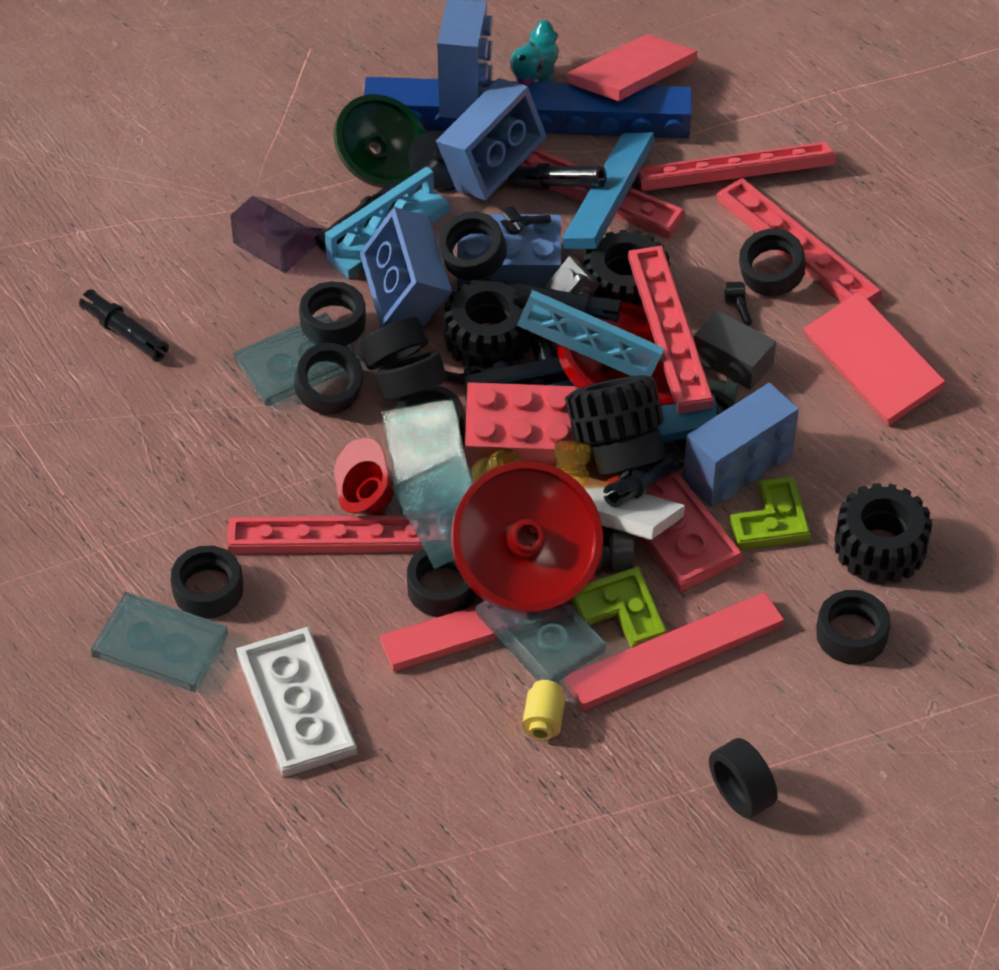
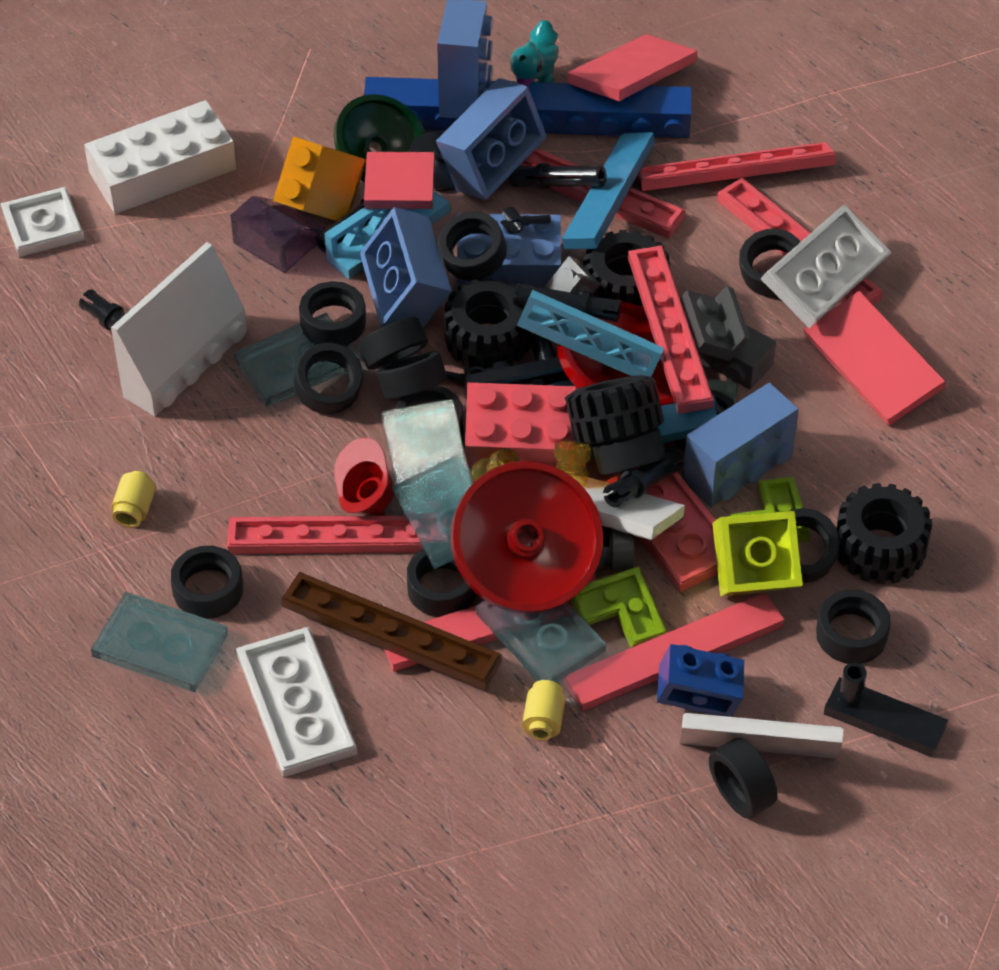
black hand [725,282,752,326] -> none
none -> white tile [1,186,84,258]
none -> white brick [84,100,236,214]
none -> white slope [111,242,247,417]
none -> light yellow brick [111,471,156,528]
none -> light orange slope [273,136,366,221]
none -> reddish brown tile [281,572,502,690]
none -> coral tile [364,152,434,209]
none -> blue brick [657,644,745,717]
none -> dark grey bracket [680,286,750,361]
none -> white tile [680,713,844,759]
none -> neon yellow slope [712,511,803,597]
none -> white tile [761,204,892,329]
none -> black tyre [790,508,840,583]
none -> black piece [824,663,948,758]

